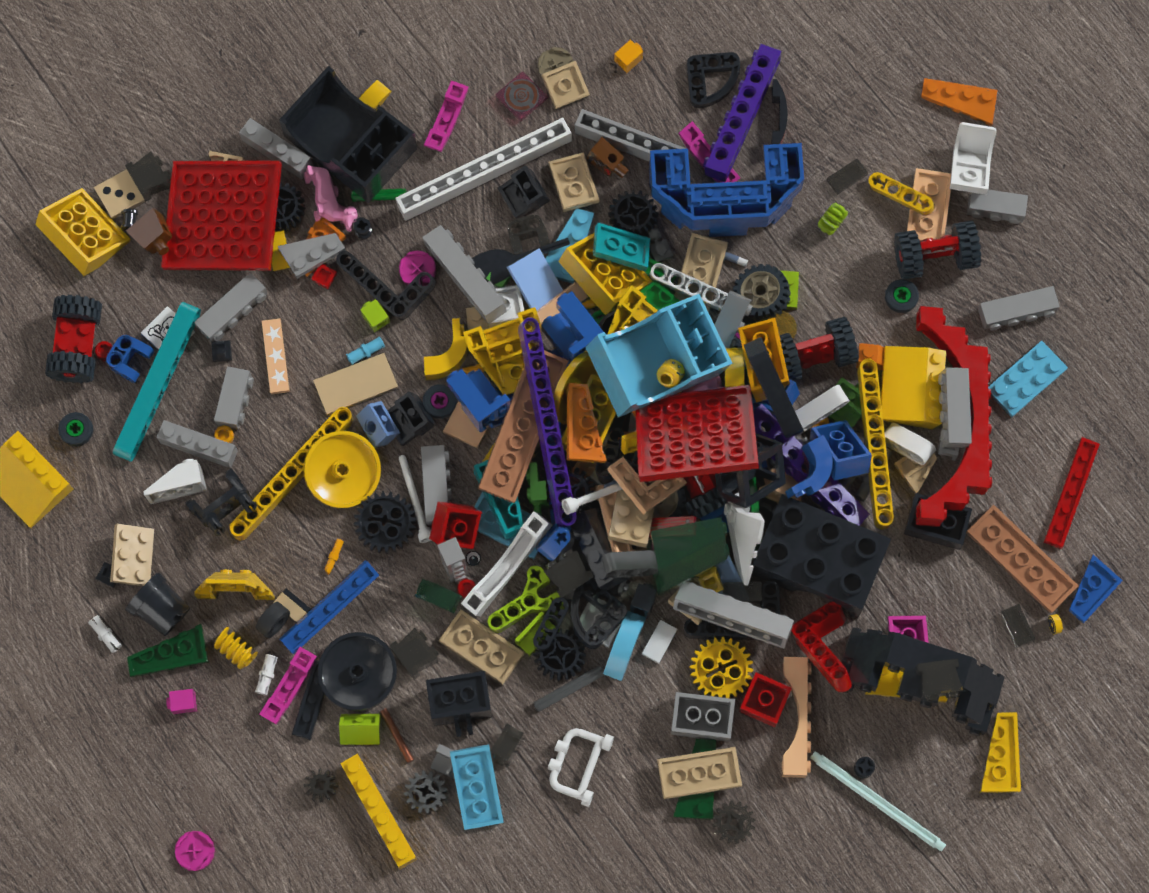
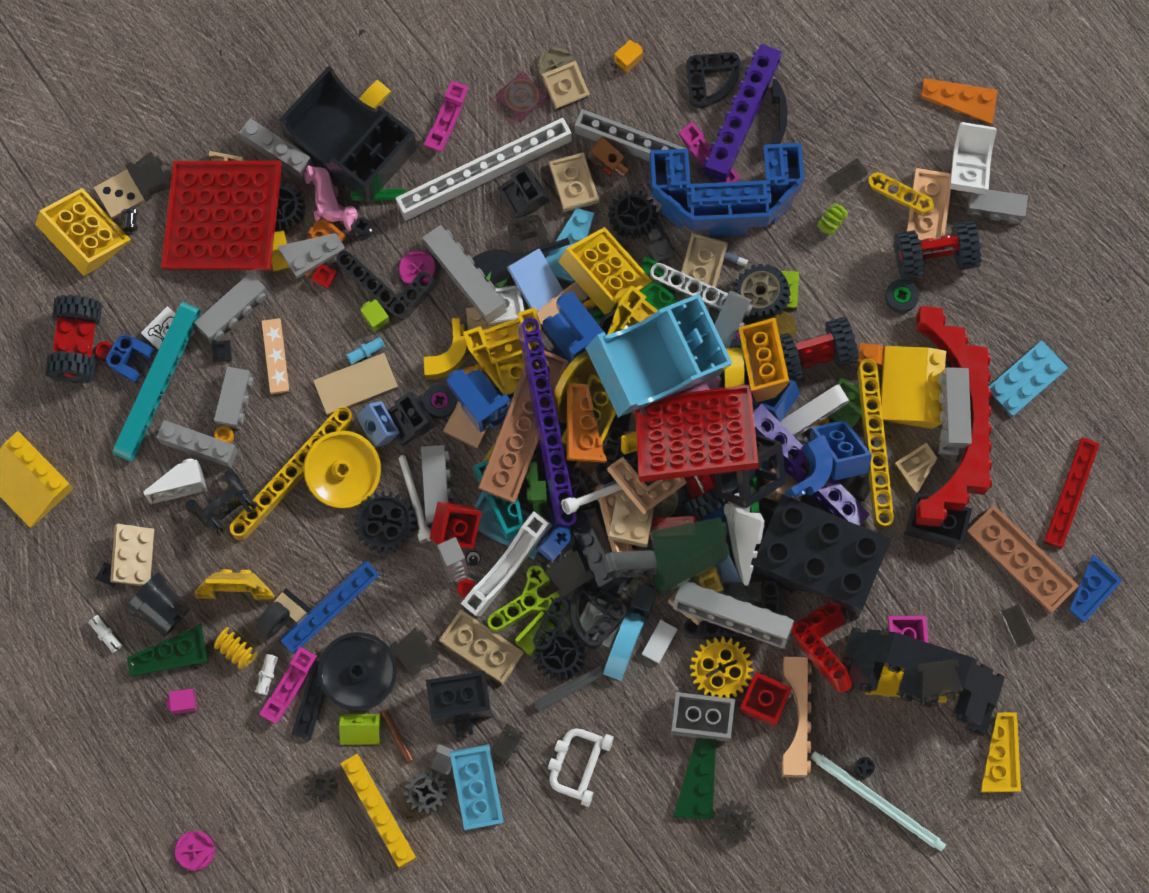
black bush [58,412,93,447] -> none
reddish brown torso [126,208,172,255] -> none
light orange piece [325,539,344,575] -> none
clear green slope [414,579,462,614] -> none
teal plate [593,223,650,272] -> none
yellow head [656,359,685,388] -> none
tan tile [657,747,742,799] -> none
black beam [744,337,804,439] -> none
white beam [884,423,936,465] -> none
light grey brick [978,286,1060,331] -> none
yellow tile [1048,614,1063,635] -> none

